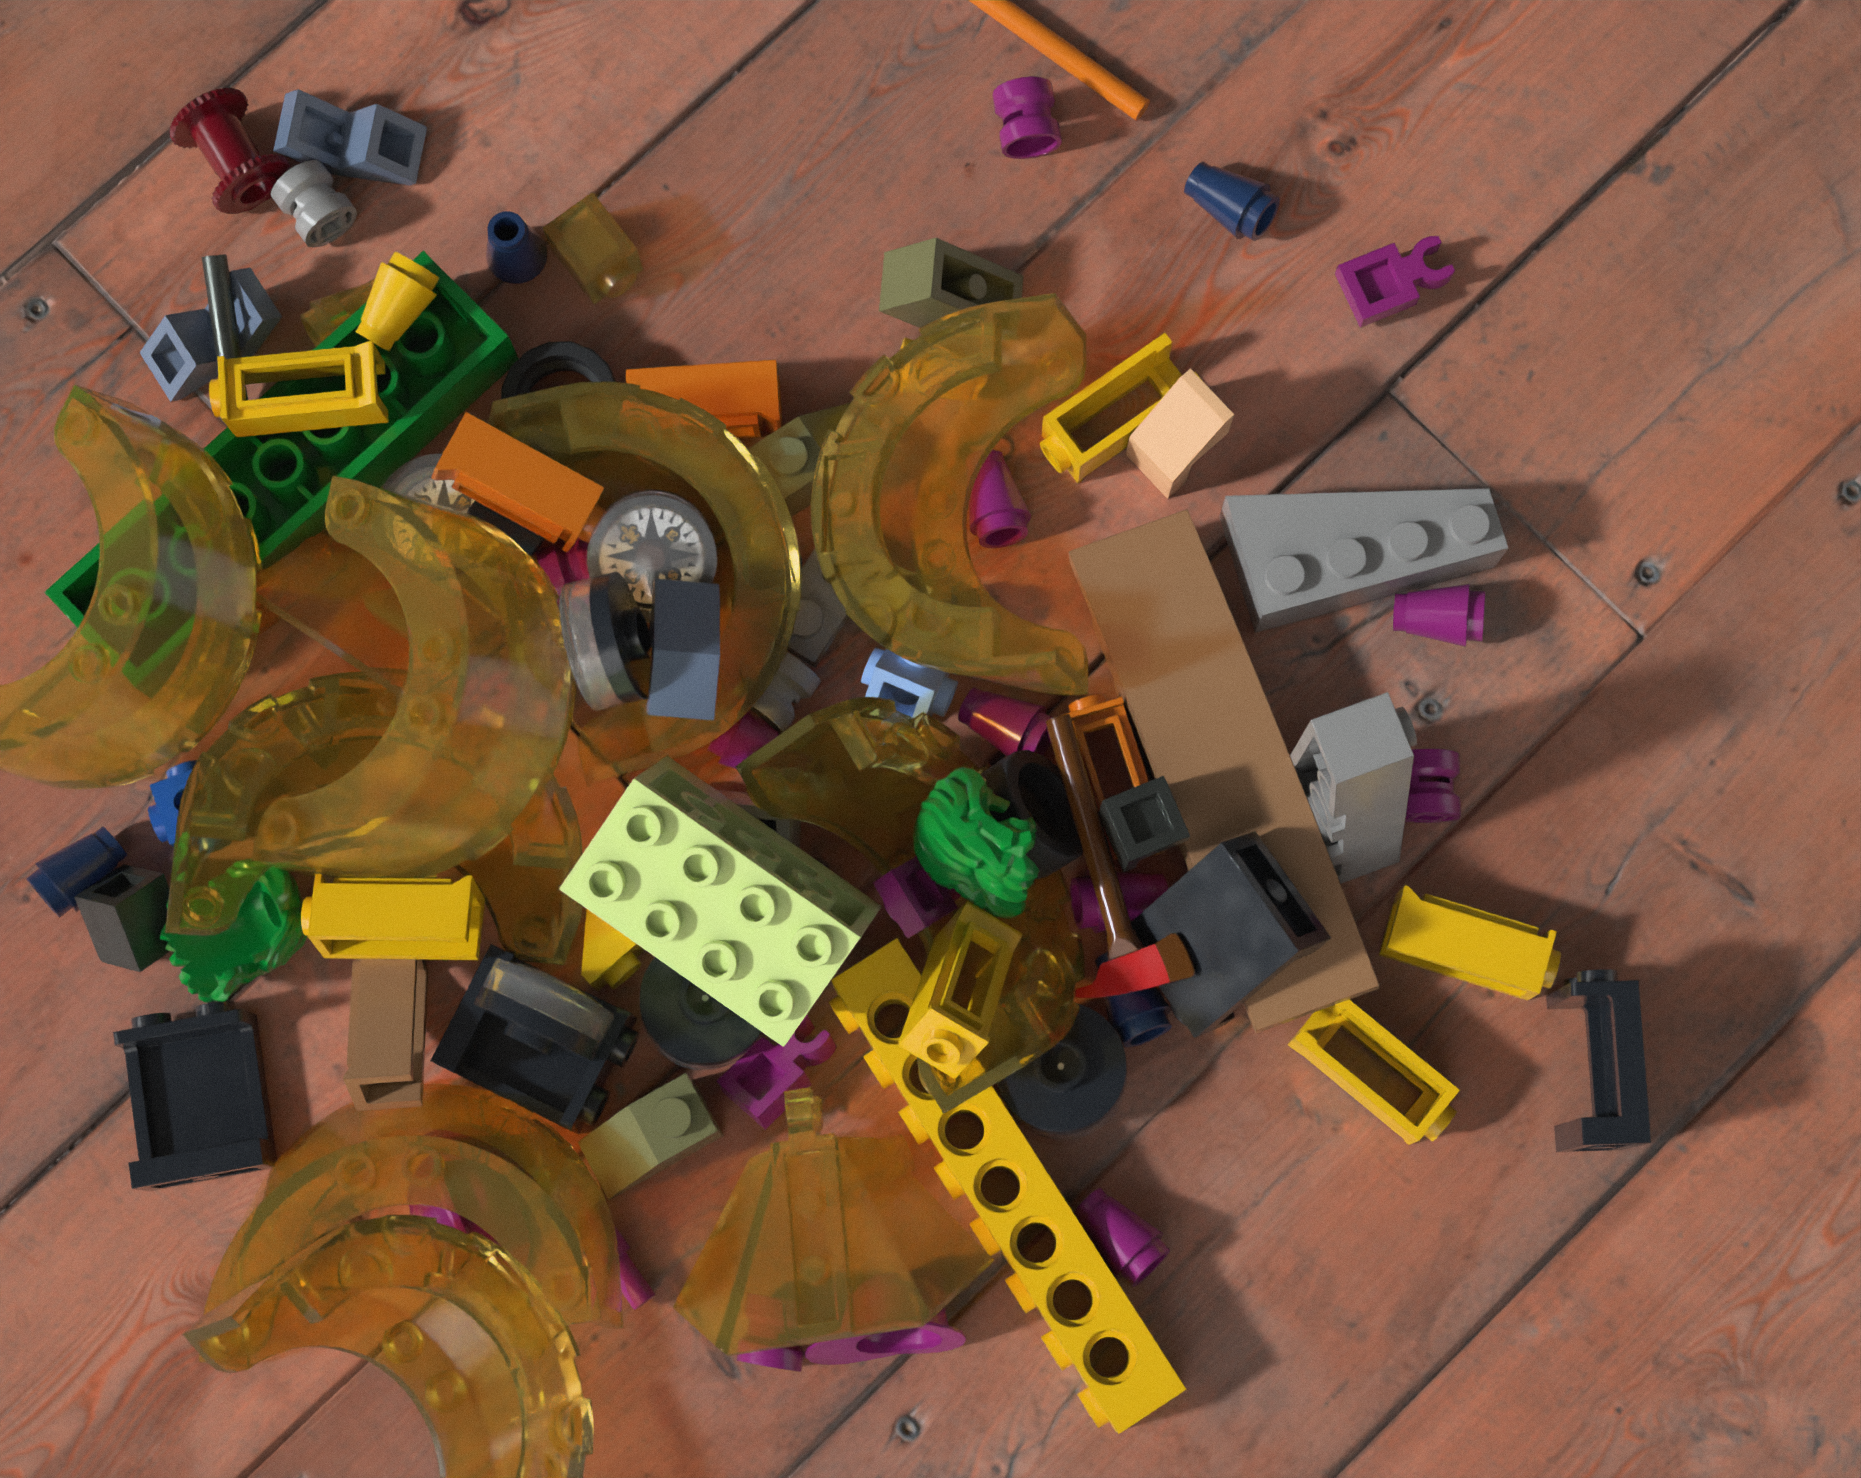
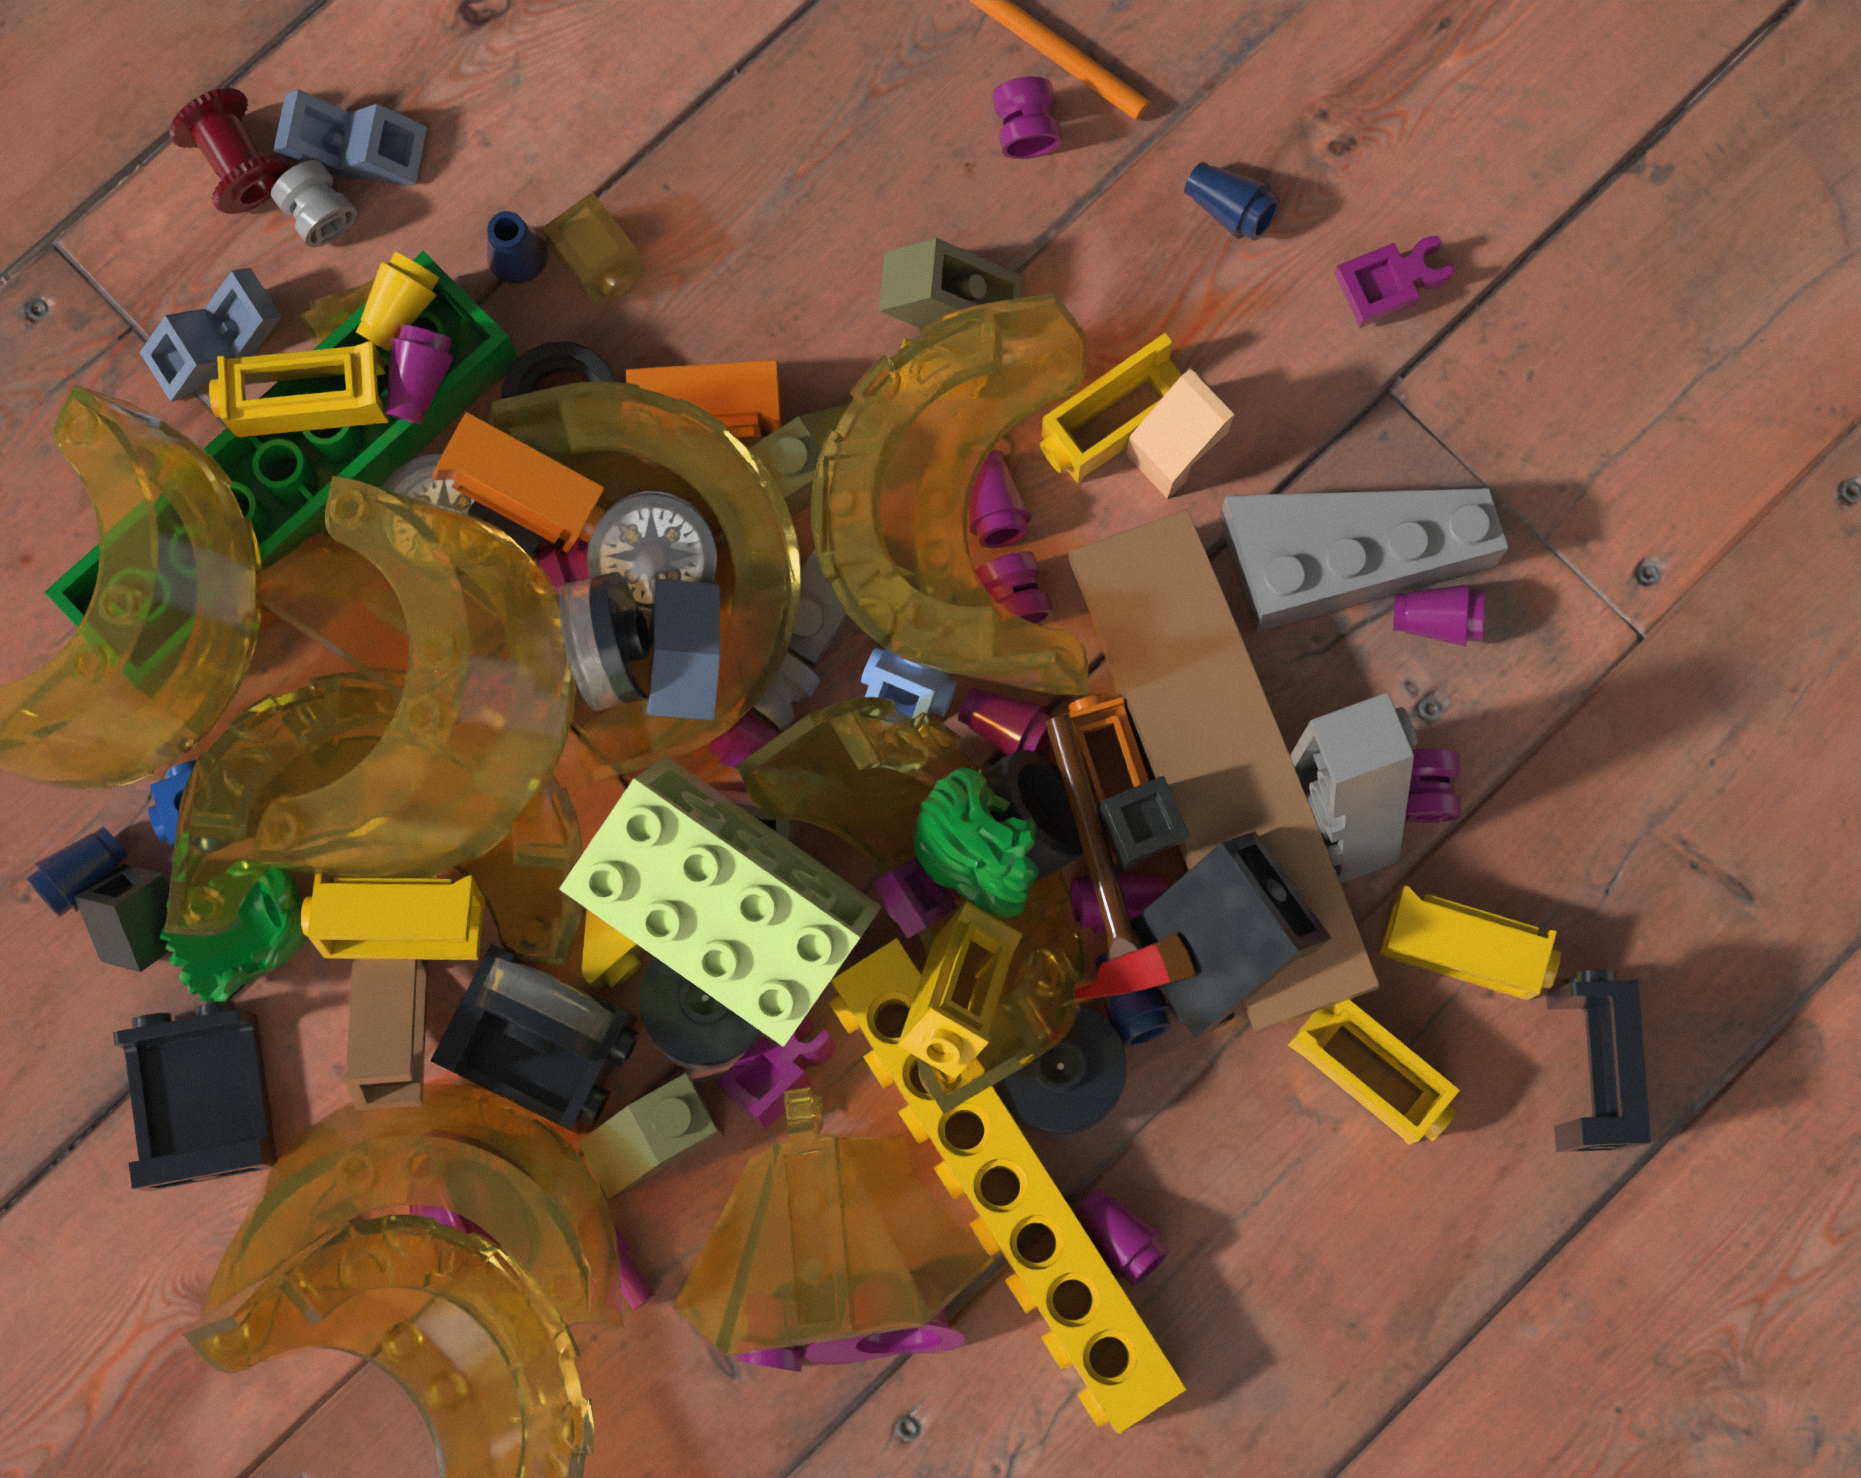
pearl dark grey bar [201,254,248,427] -> none
none -> magenta cone [384,325,454,424]
none -> magenta wheel [974,551,1053,634]

